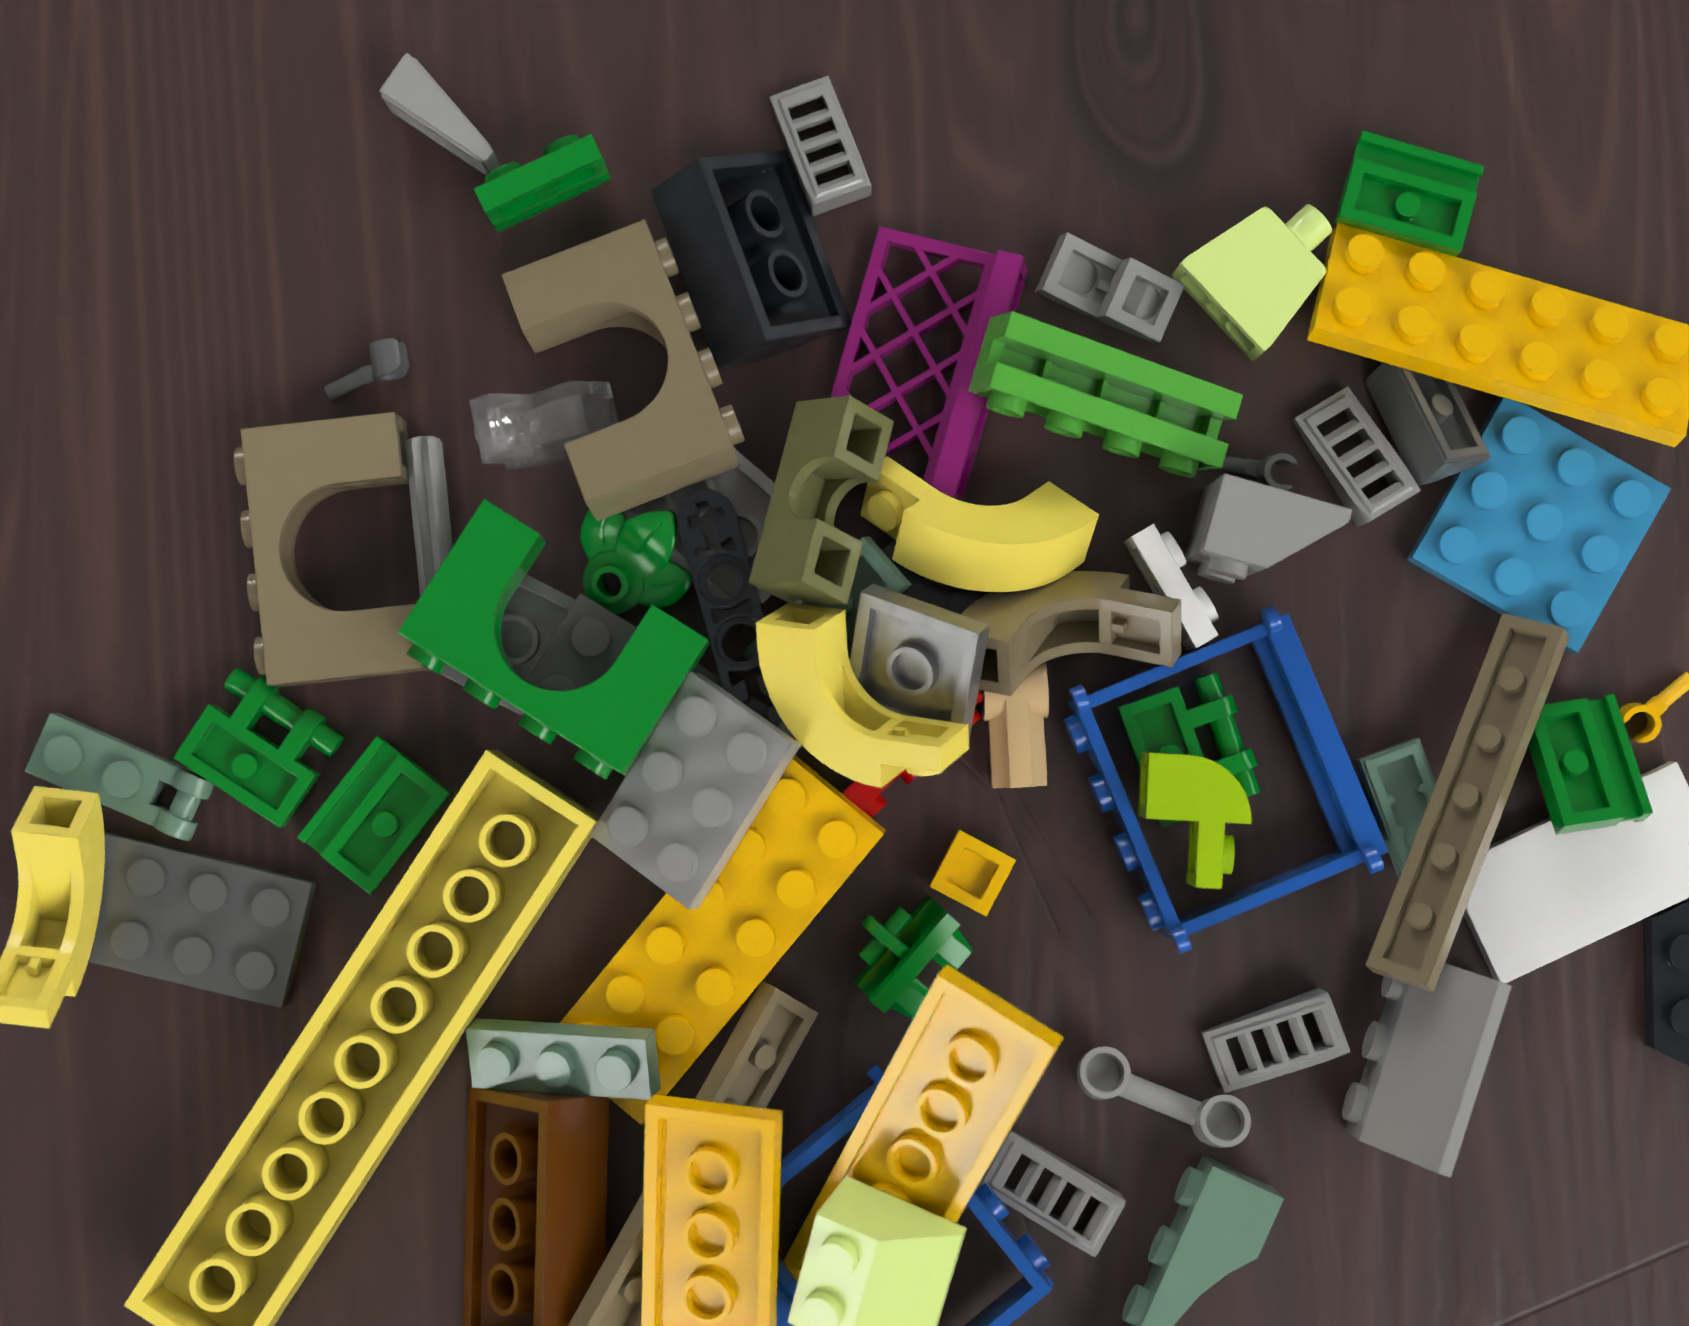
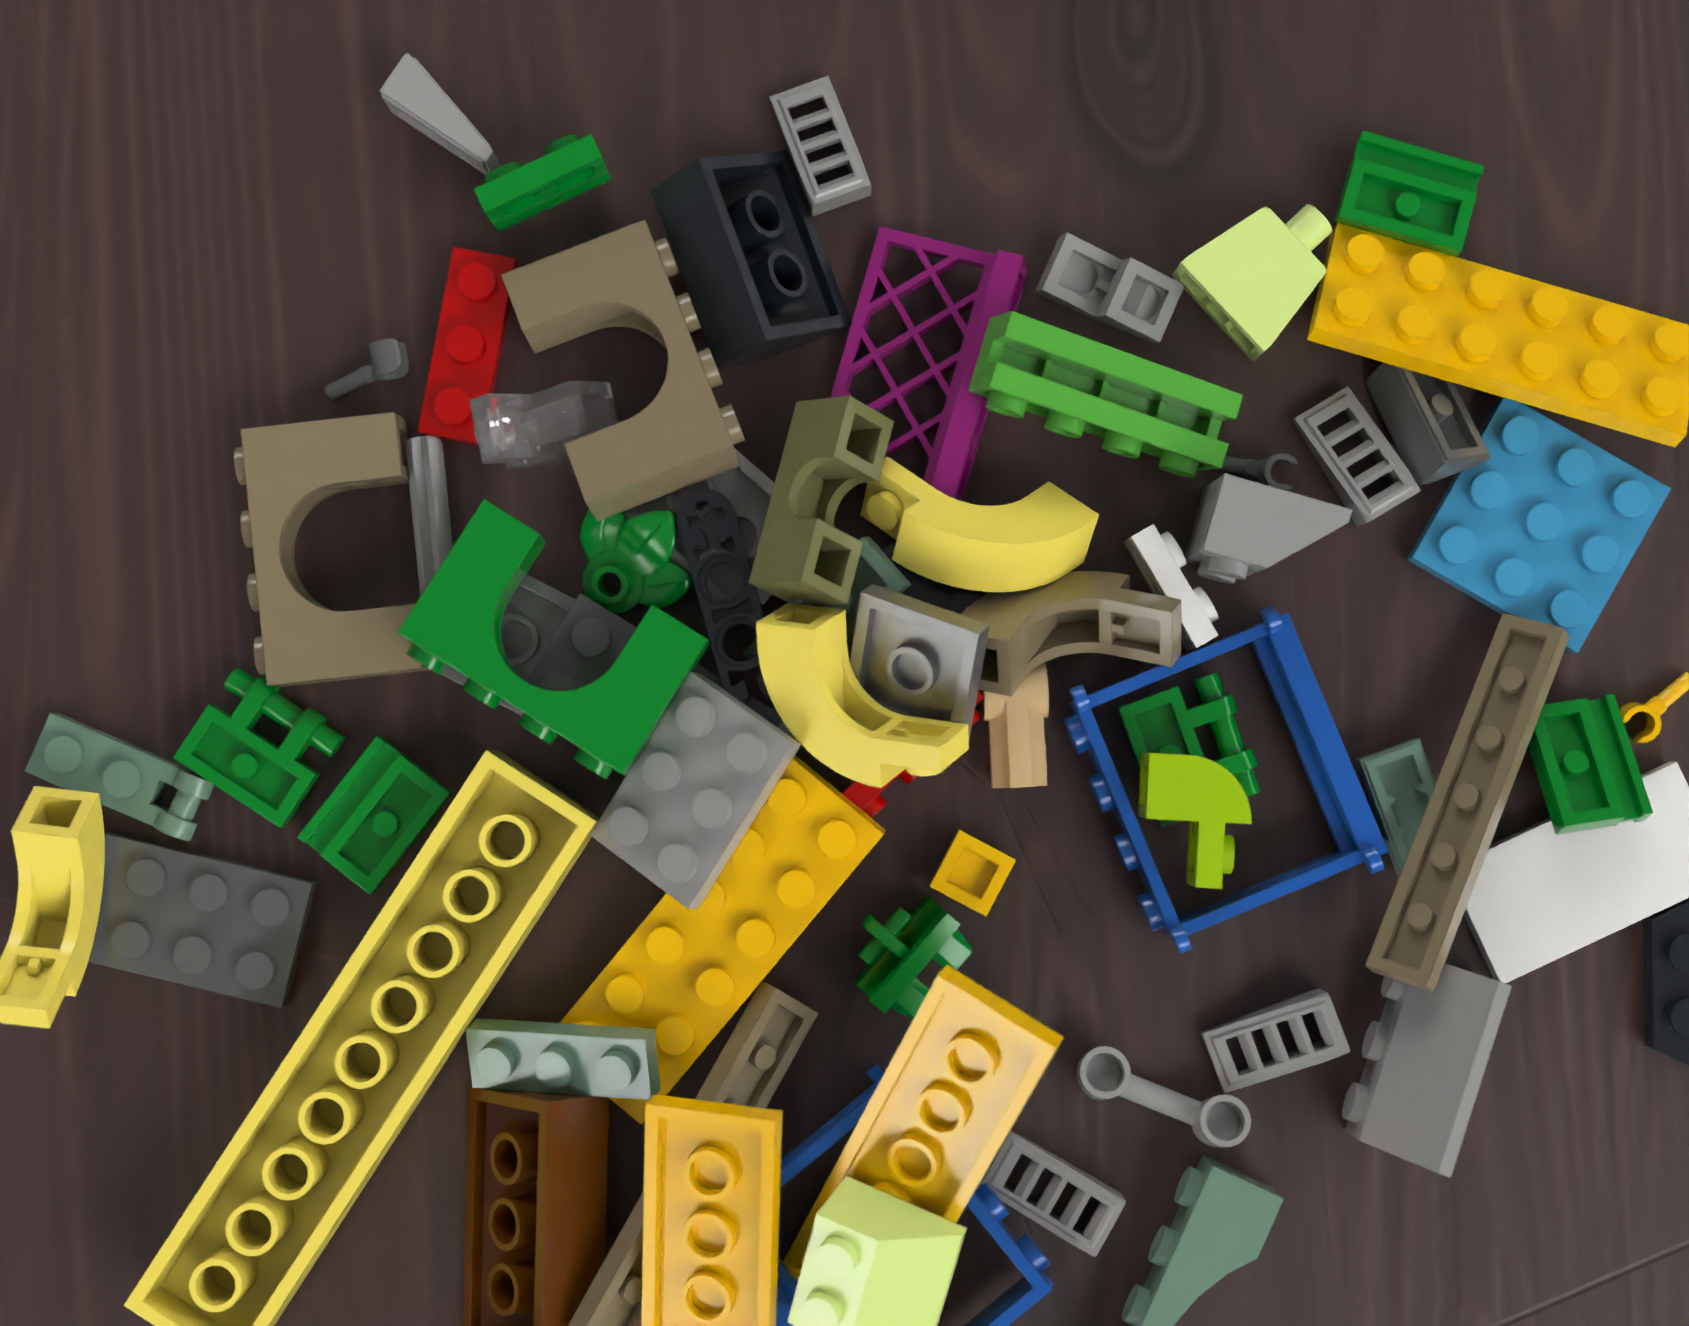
none -> red plate [417,247,519,447]

